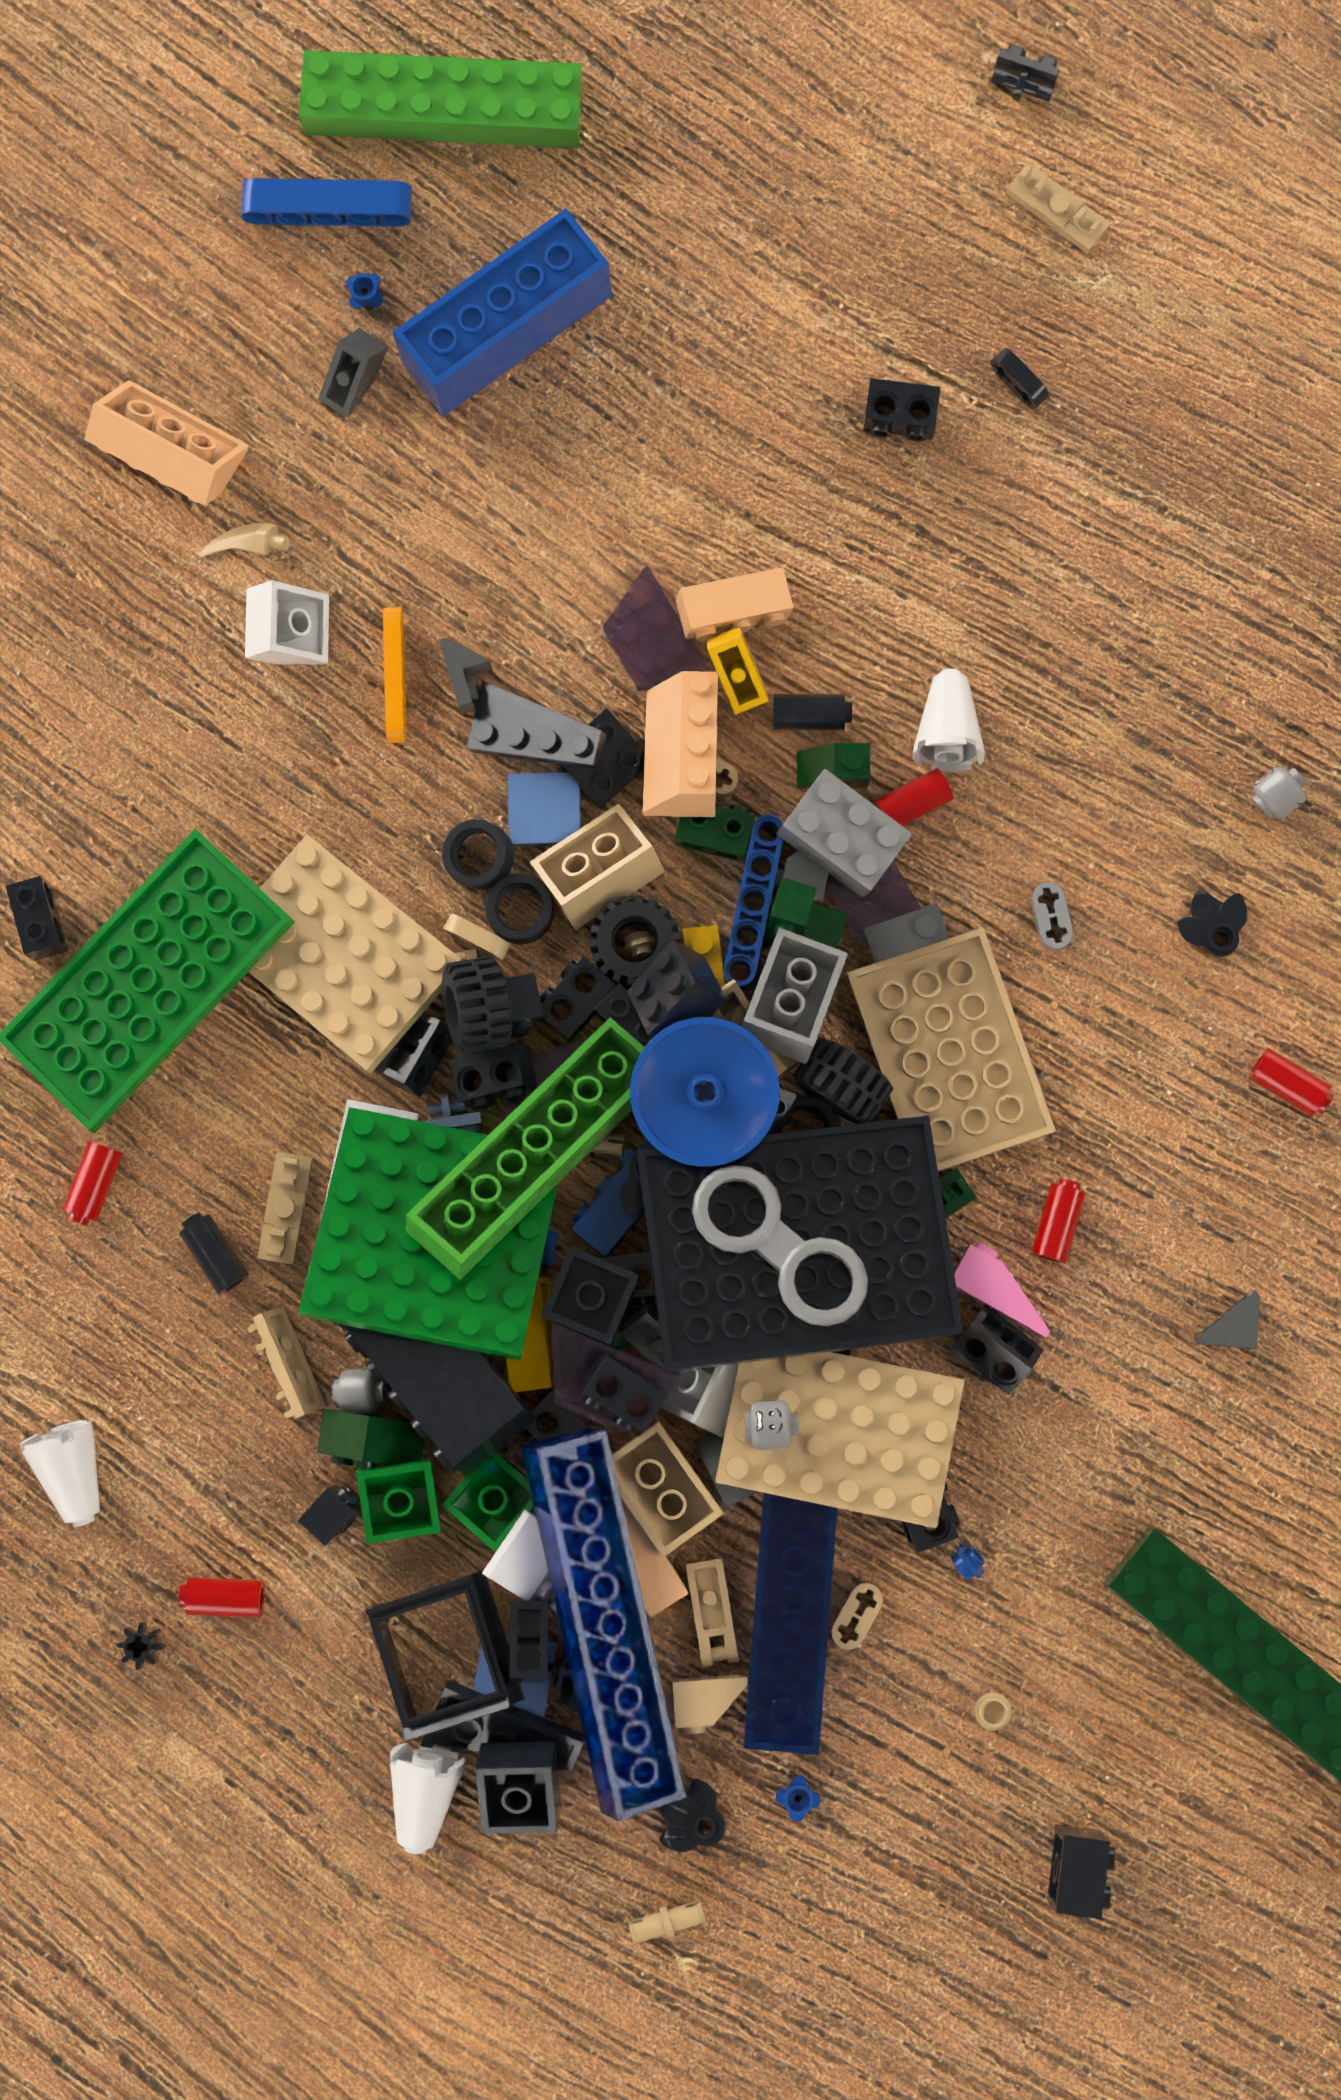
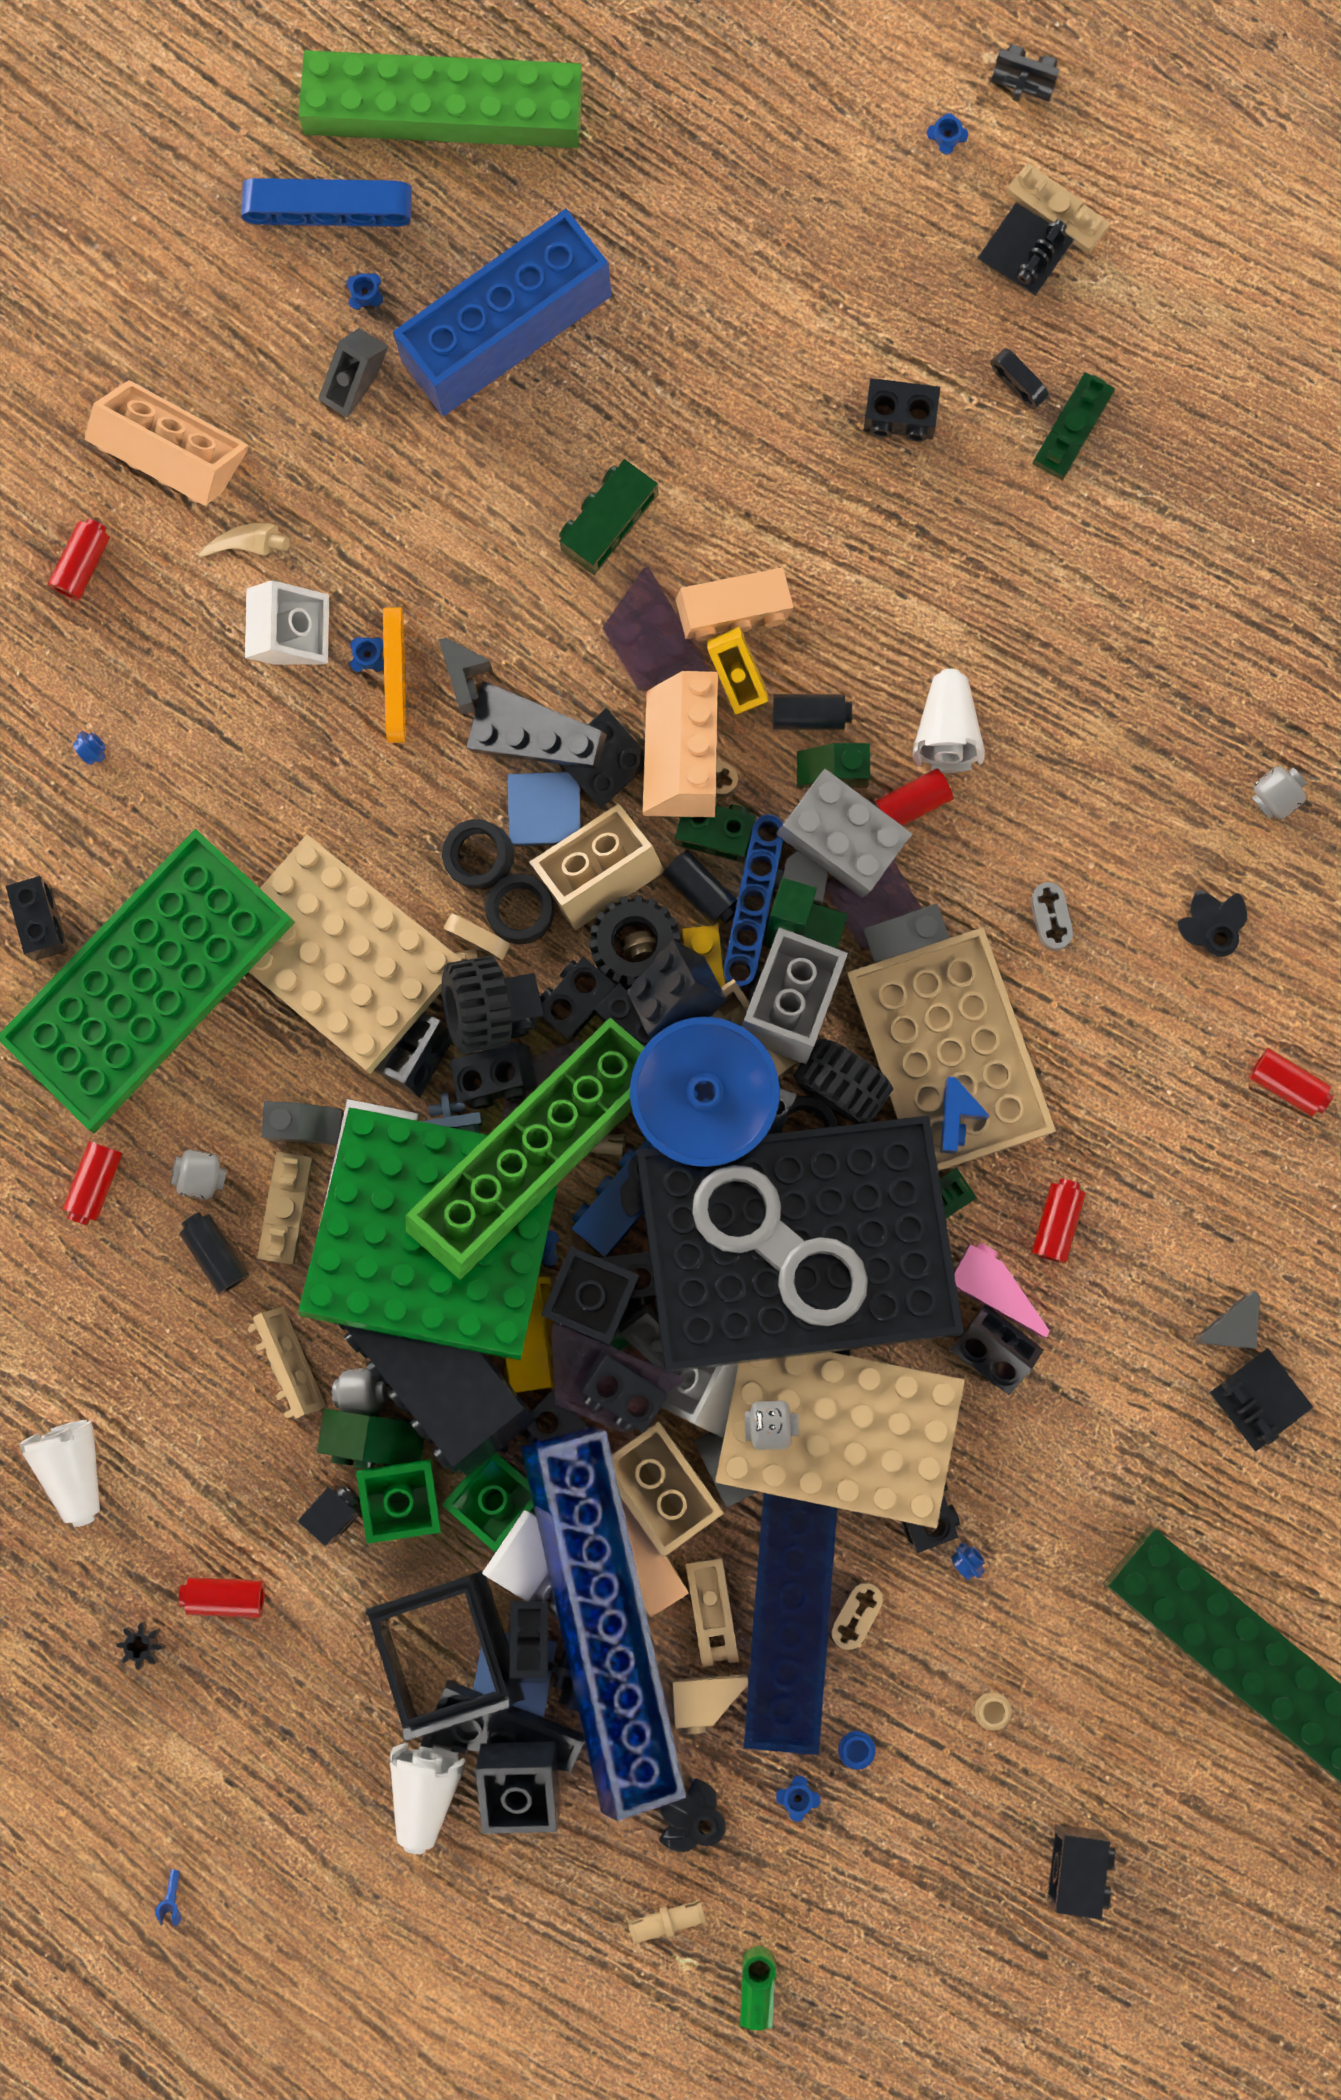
none -> red brick [47,518,110,601]
none -> blue plate [73,731,106,765]
none -> blue hand [155,1870,181,1927]
none -> light grey head [170,1149,226,1200]
none -> dark grey slope [261,1101,342,1145]
none -> blue plate [350,637,384,672]
none -> dark green brick [559,459,659,576]
none -> black brick [662,850,738,926]
none -> green piece [740,1946,776,2031]
none -> blue plate [838,1731,876,1770]
none -> blue plate [927,113,968,154]
none -> blue slope [940,1077,989,1154]
none -> black hinge [977,203,1074,296]
none -> dark green plate [1032,372,1115,480]
none -> black hinge [1210,1348,1313,1452]

